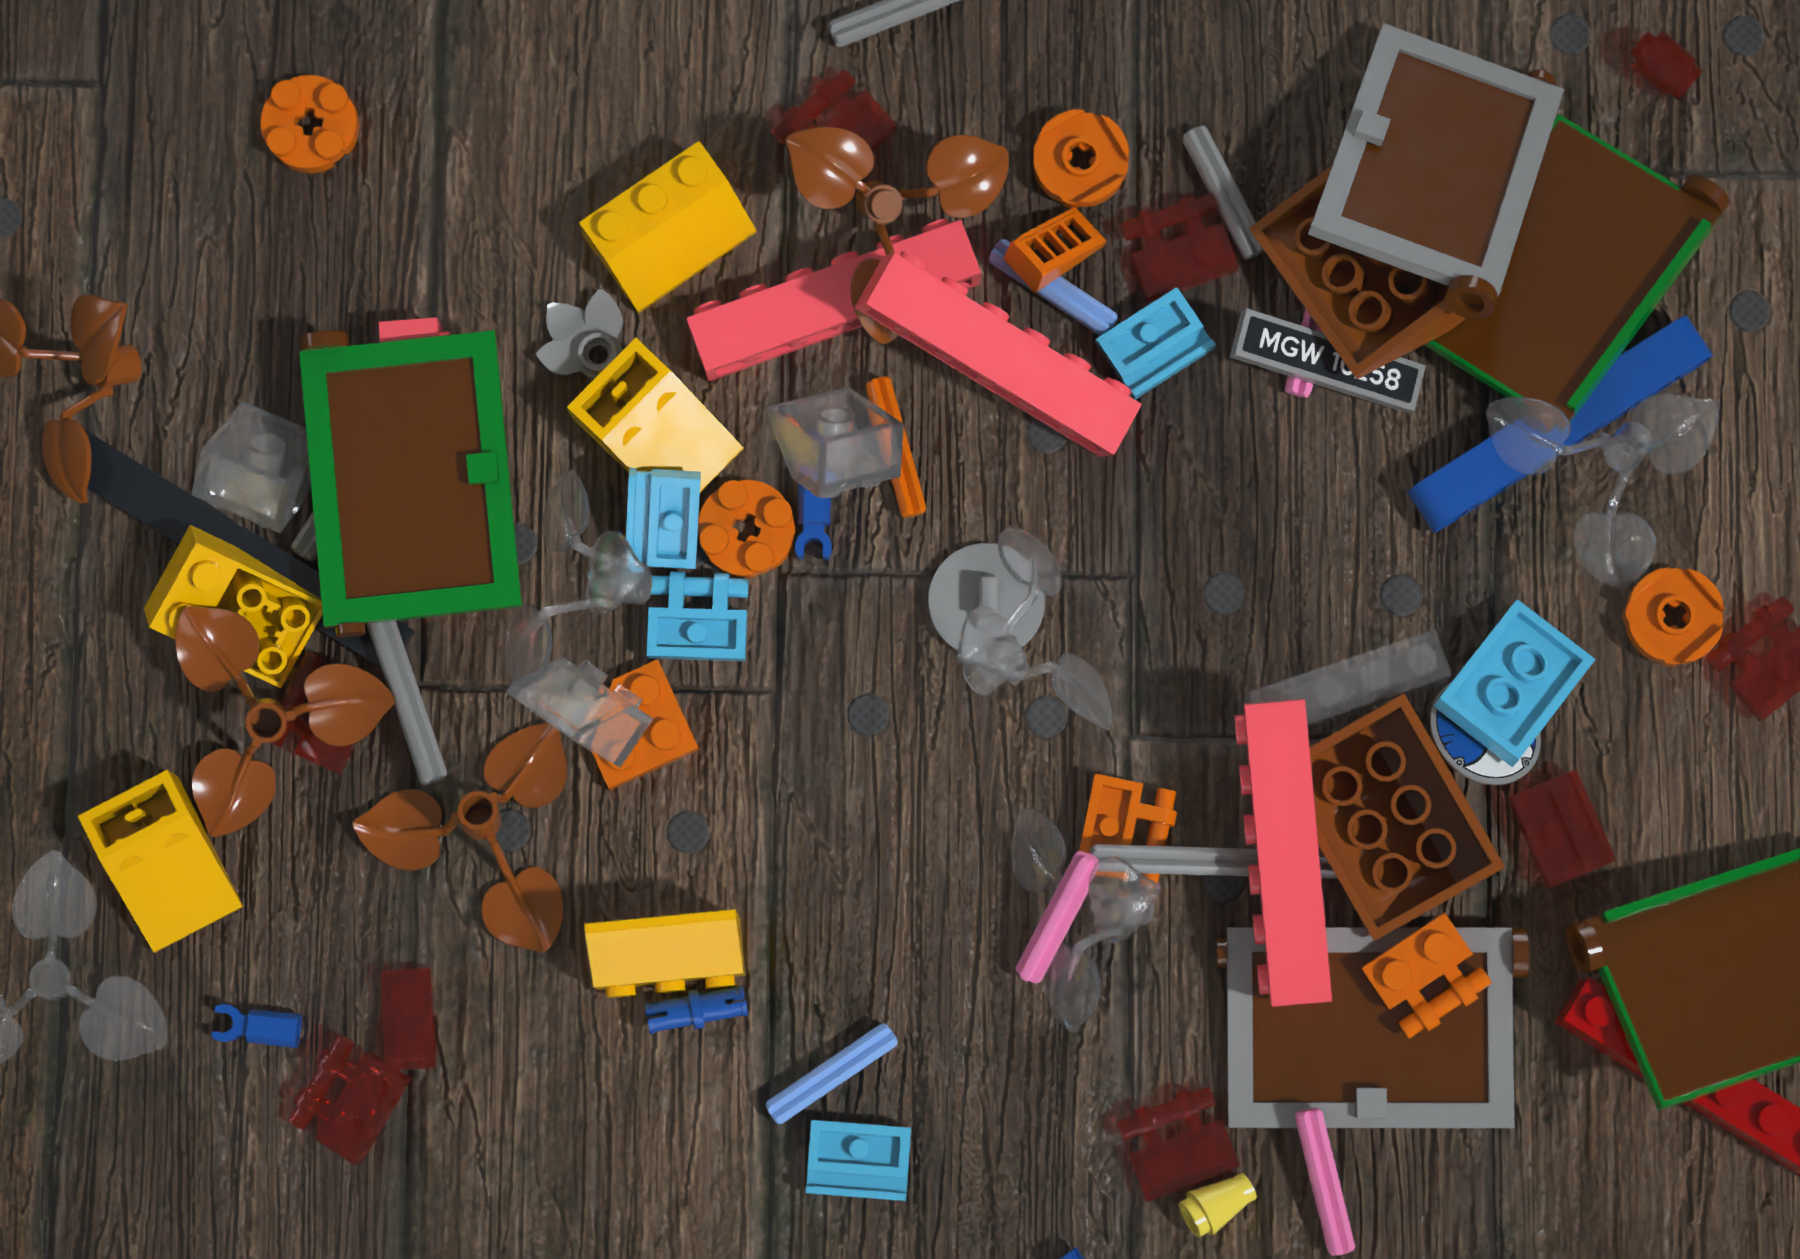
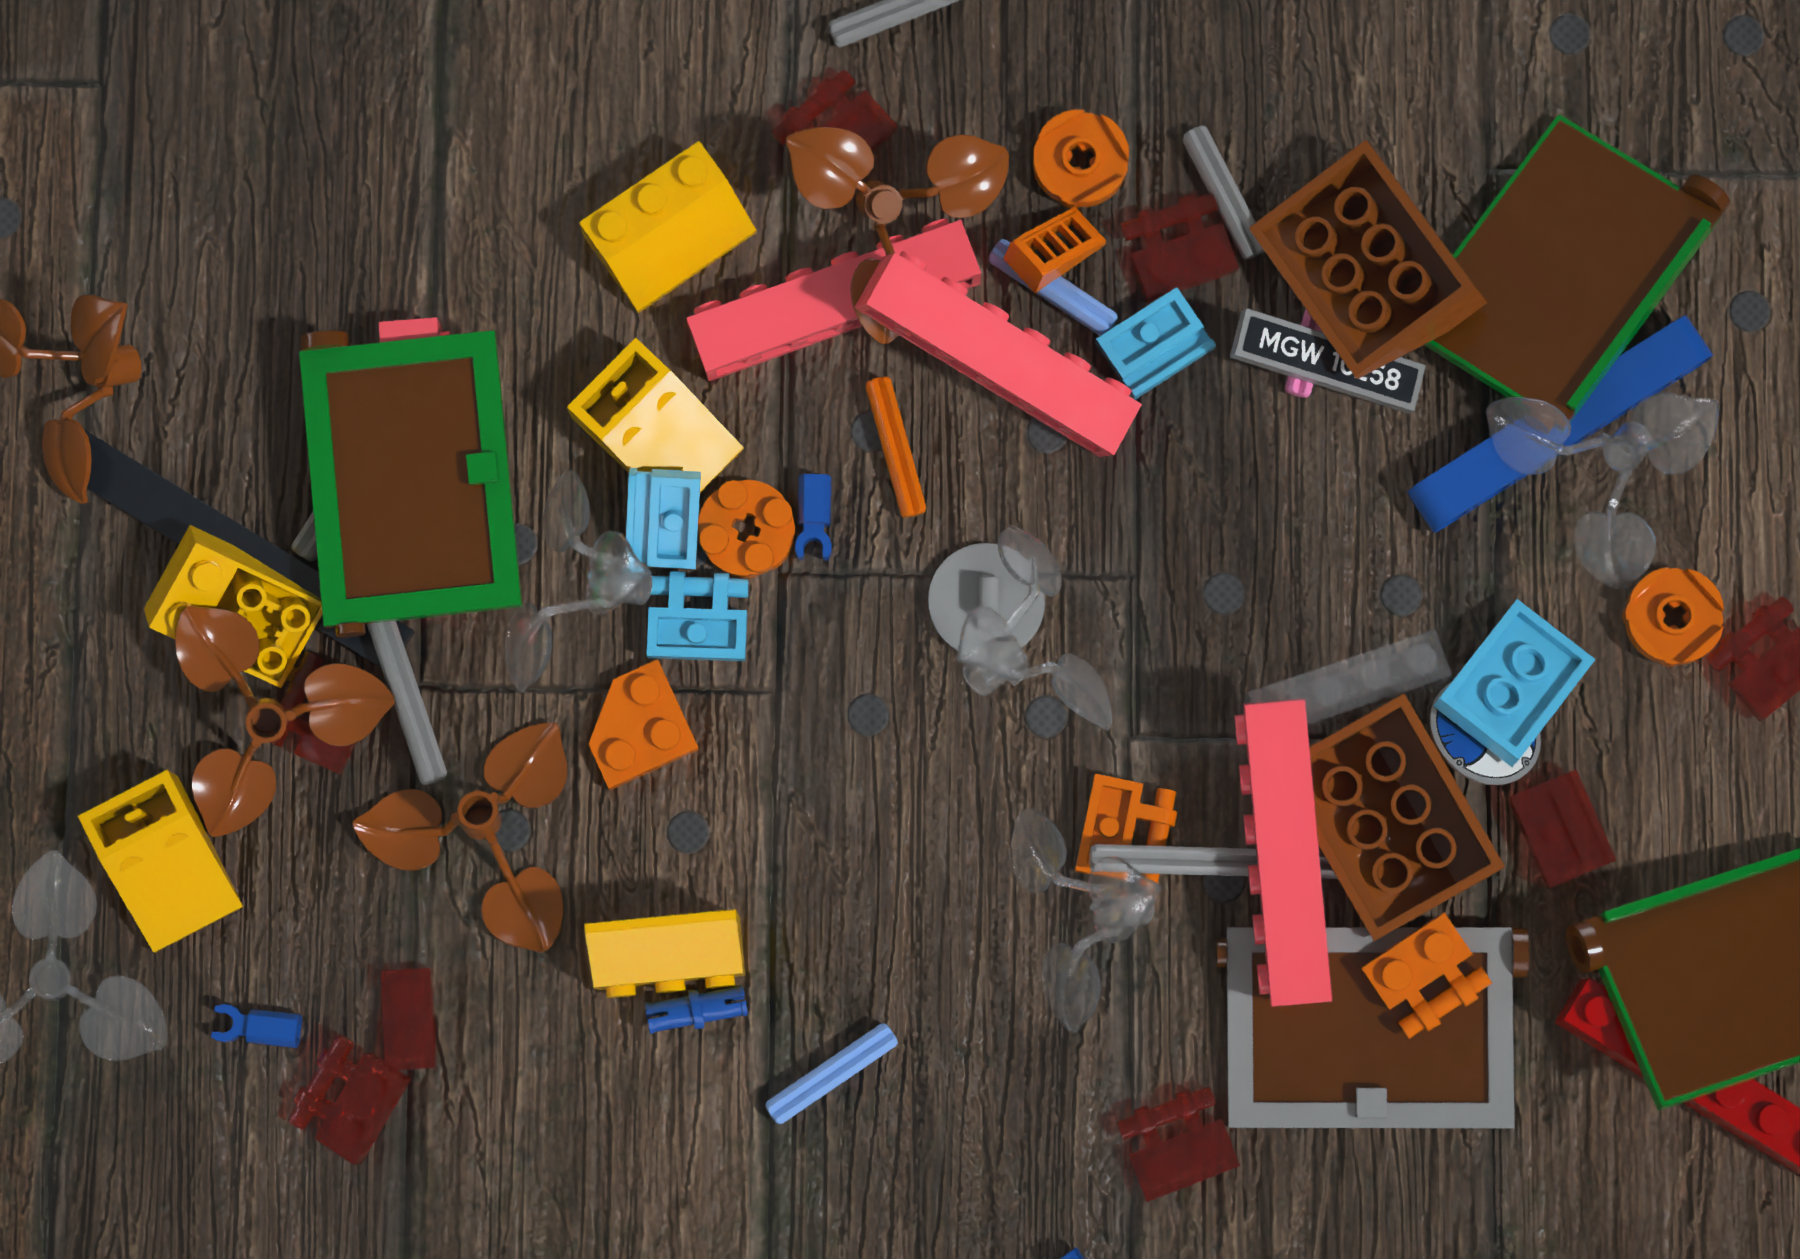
clear slope [191,401,311,533] -> none
orange plate [261,75,359,173] -> none
clear slope [506,657,654,767] -> none
light grey plate [536,289,623,379] -> none
clear slope [767,387,904,498] -> none
medium azure plate [806,1120,911,1201] -> none
bright pink axle [1016,851,1101,984] -> none
light yellow cone [1178,1173,1257,1238] -> none
bright pink axle [1295,1108,1355,1256] -> none
door [1308,23,1564,320] -> none
clear red brick [1629,30,1703,100] -> none

